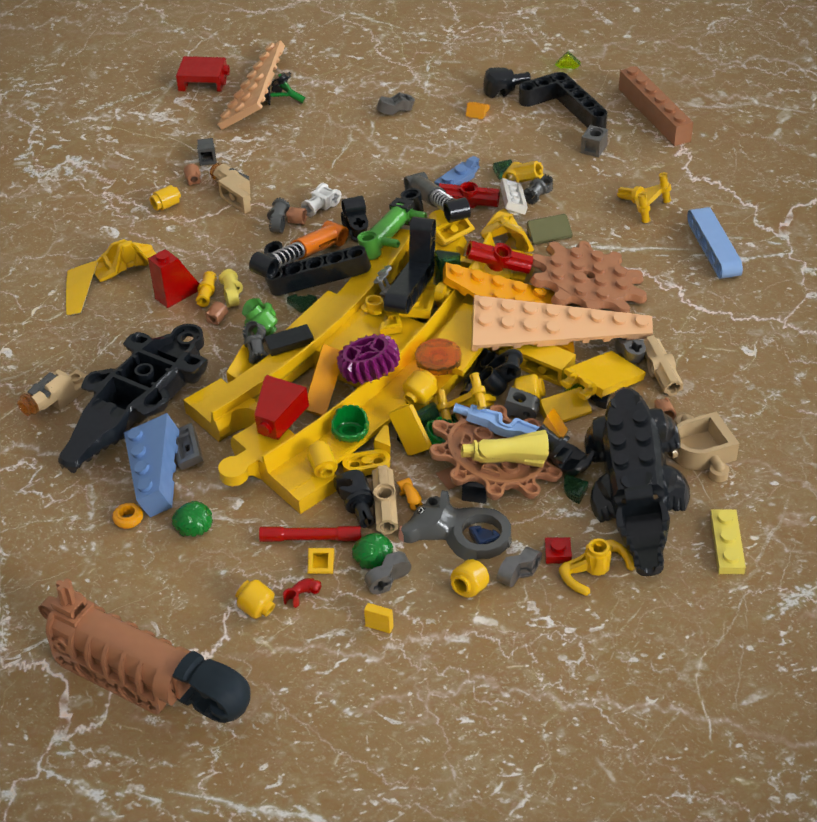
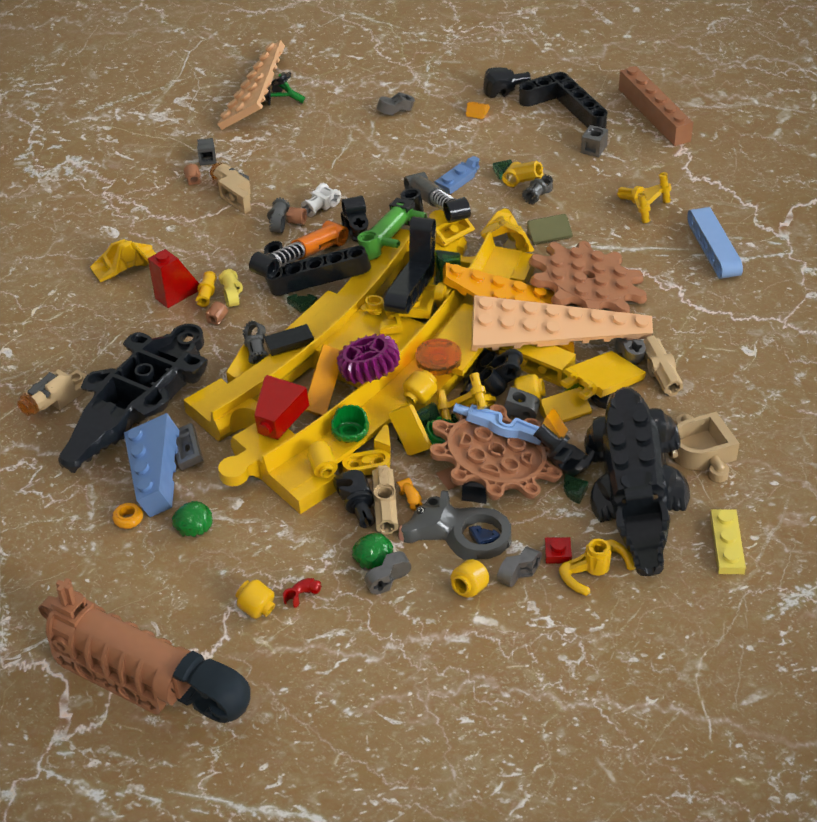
yellow sticker [66,261,98,315] -> none
yellow brick [149,185,181,211] -> none
red panel [176,56,230,92] -> none
bright green head [242,298,278,336] -> none
red piece [259,526,361,542] -> none
yellow slope [307,548,335,574] -> none
yellow tile [364,603,393,634] -> none
light grey piece [373,265,394,295] -> none
red piece [439,182,500,209] -> none
light yellow piece [461,430,549,468] -> none
red piece [465,240,533,274] -> none
white plate [500,178,528,215] -> none
clear neon green tile [555,51,581,69] -> none
nougat hose [654,398,676,420] -> none

